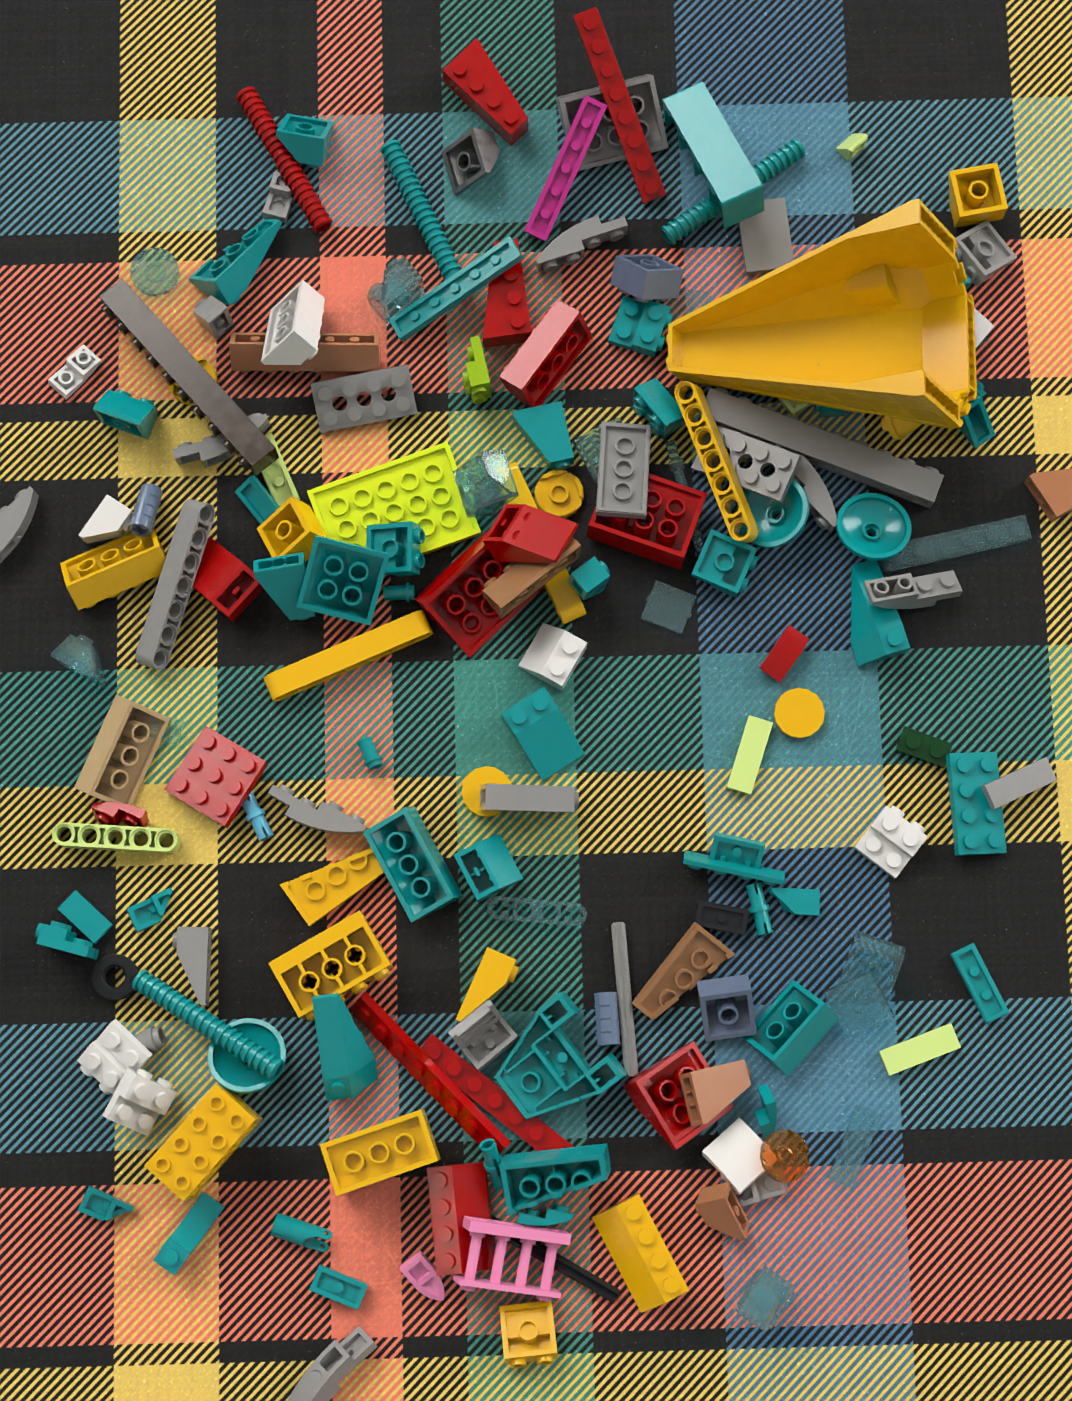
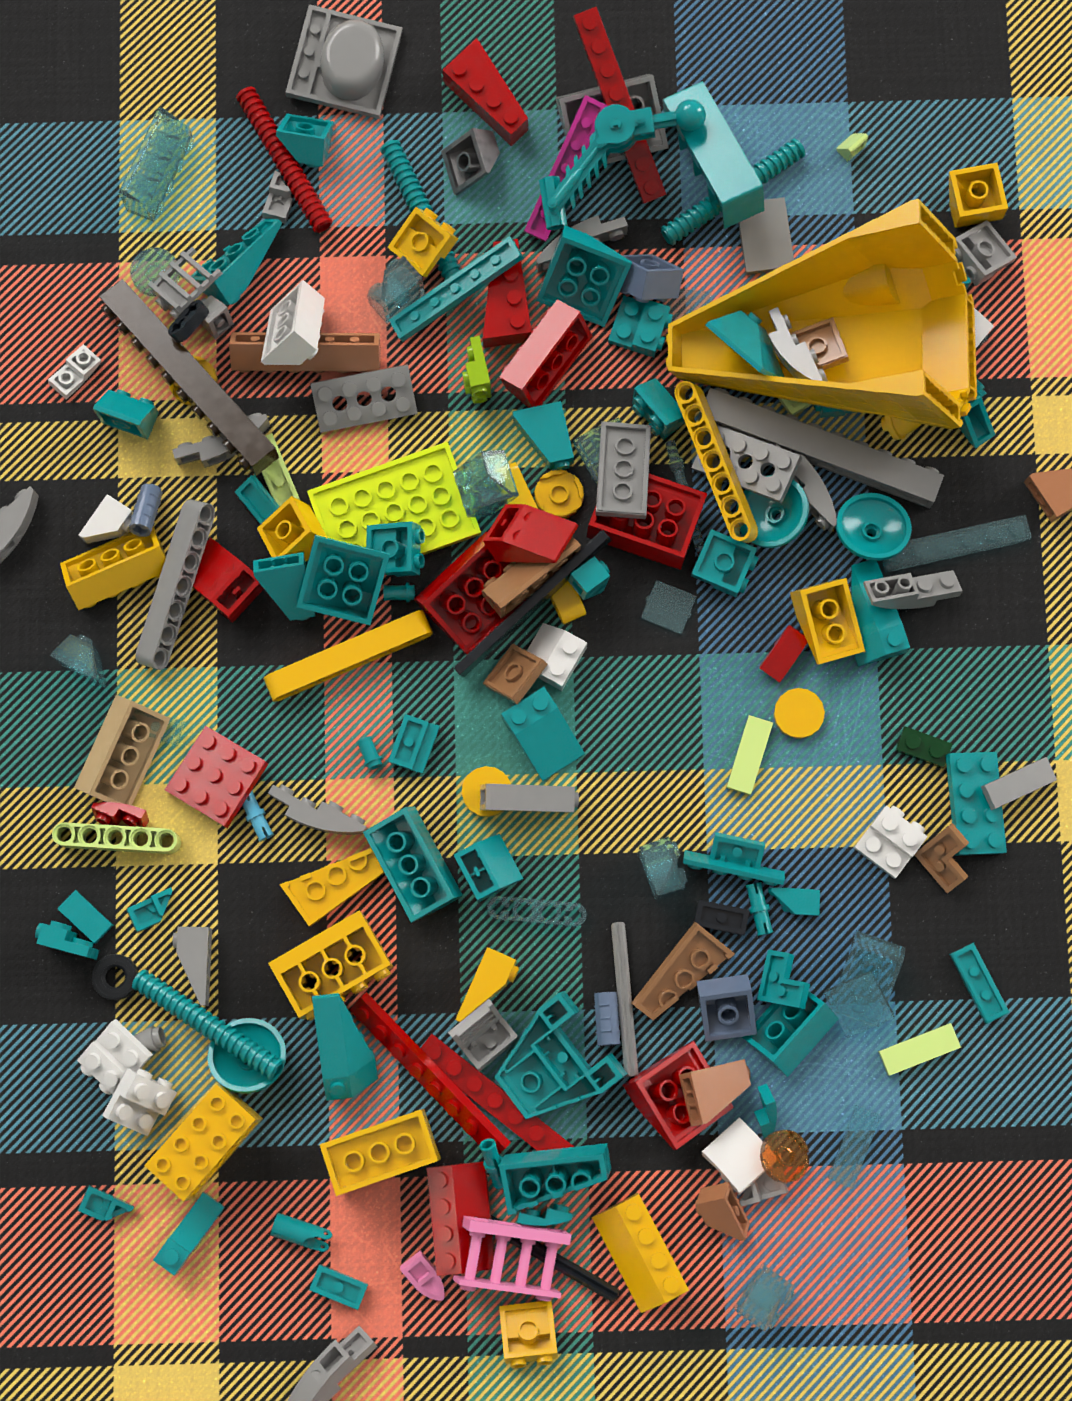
none -> clear light blue slope [119,107,194,222]
none -> light grey plate [148,247,223,320]
none -> black beam [168,300,209,343]
none -> light grey piece [286,4,402,119]
none -> yellow plate [387,207,458,277]
none -> teal plate [388,714,440,774]
none -> black tile [454,531,612,677]
none -> medium nougat plate [483,643,548,705]
none -> teal slope [536,225,632,327]
none -> teal piece [539,99,706,230]
none -> clear light blue slope [637,836,688,900]
none -> teal slope [705,310,784,377]
none -> teal plate [757,950,810,1010]
none -> slope [768,307,828,381]
none -> medium nougat plate [790,317,849,370]
none -> yellow slope [790,578,865,665]
none -> medium nougat plate [914,823,969,893]

